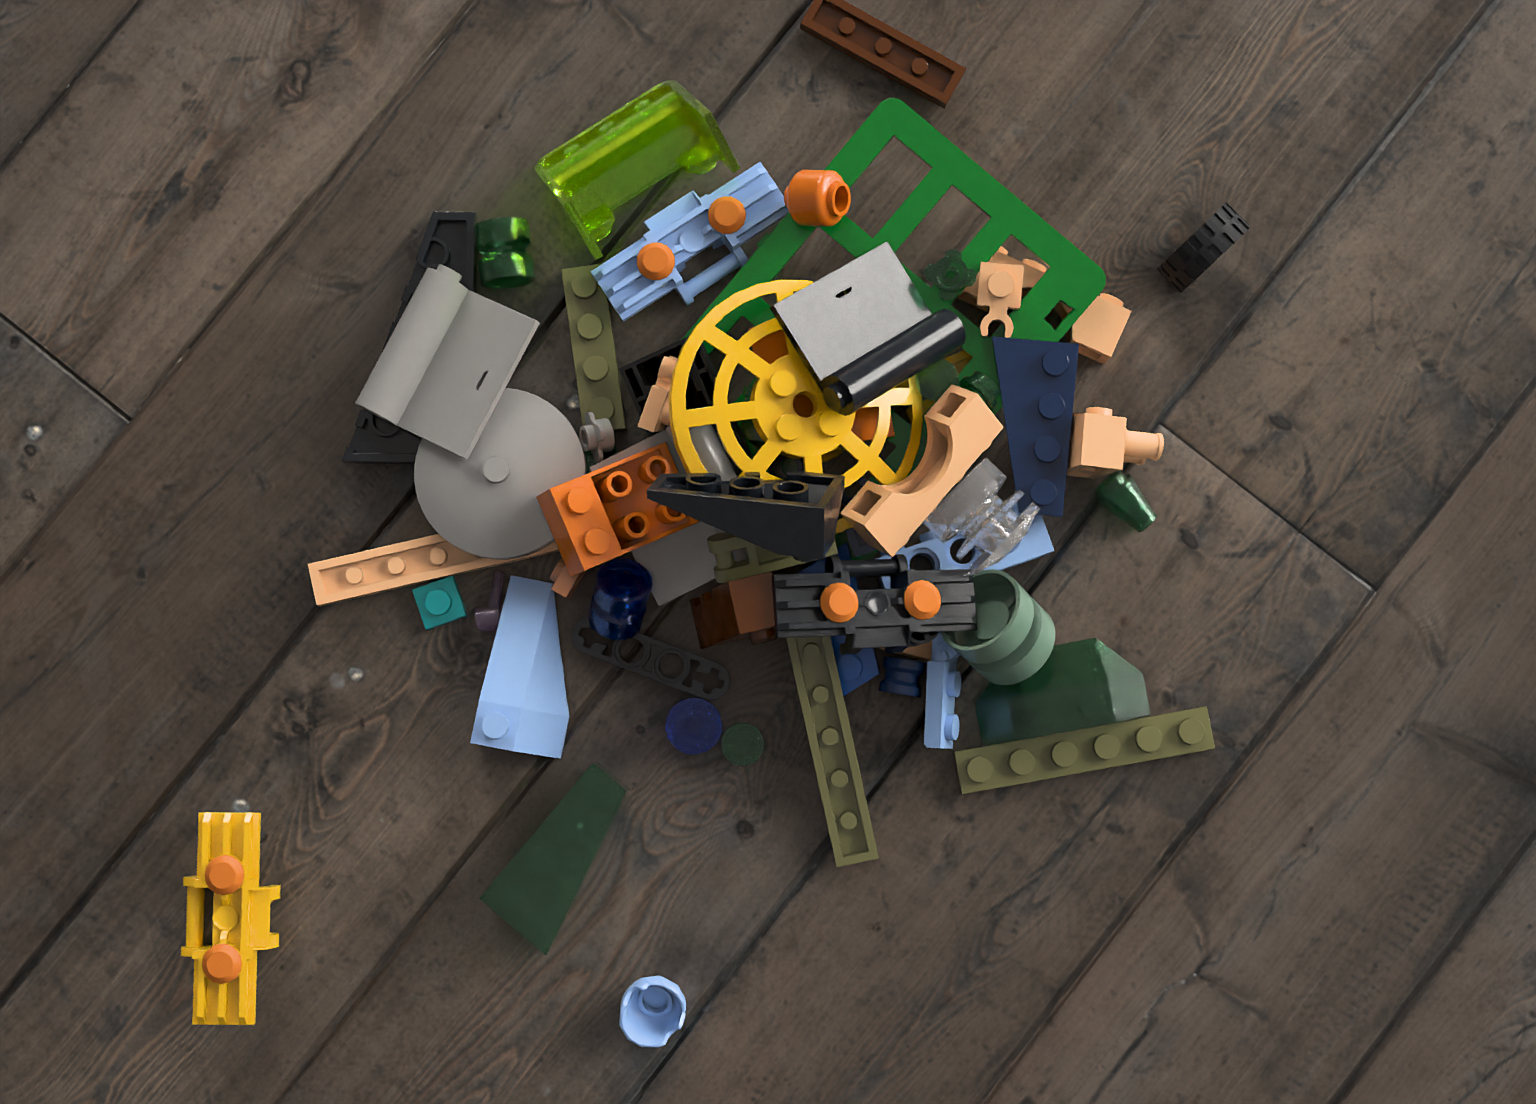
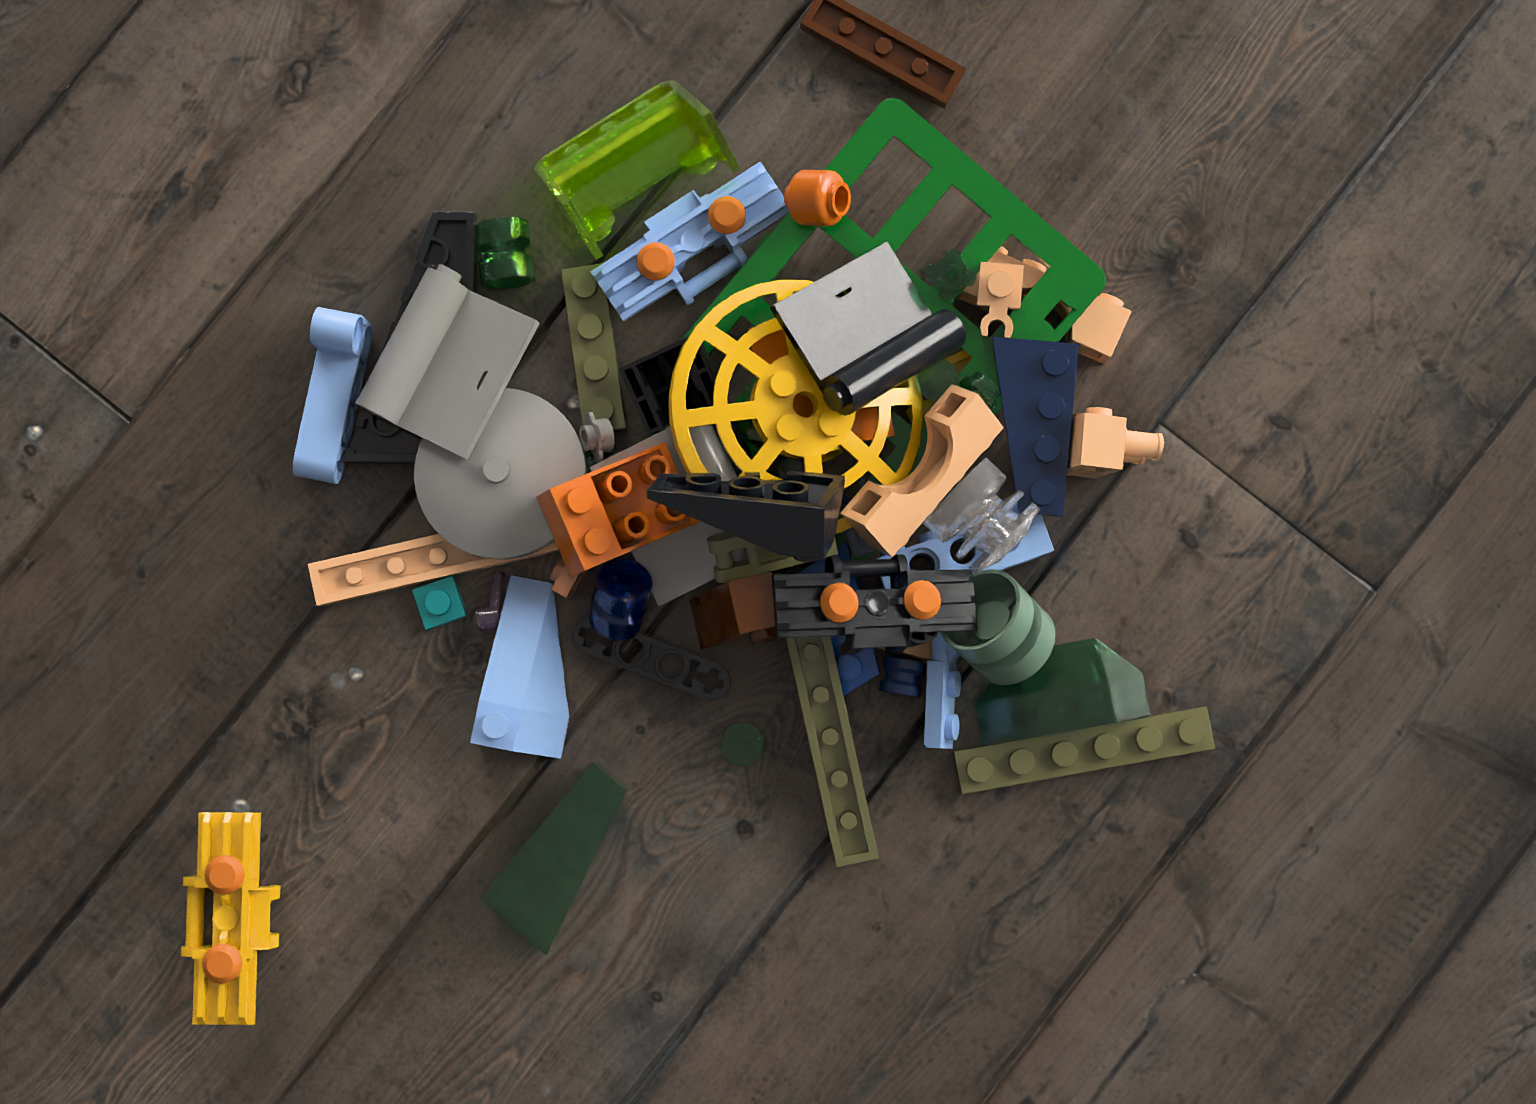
light blue hair [619,975,686,1048] -> none
light nougat plate [638,356,678,433] -> none
clear blue wheel [665,698,723,755] -> none
clear green cone [1095,470,1157,533] -> none
black tyre [1157,202,1250,293] -> none
none -> light blue beam [292,307,372,484]

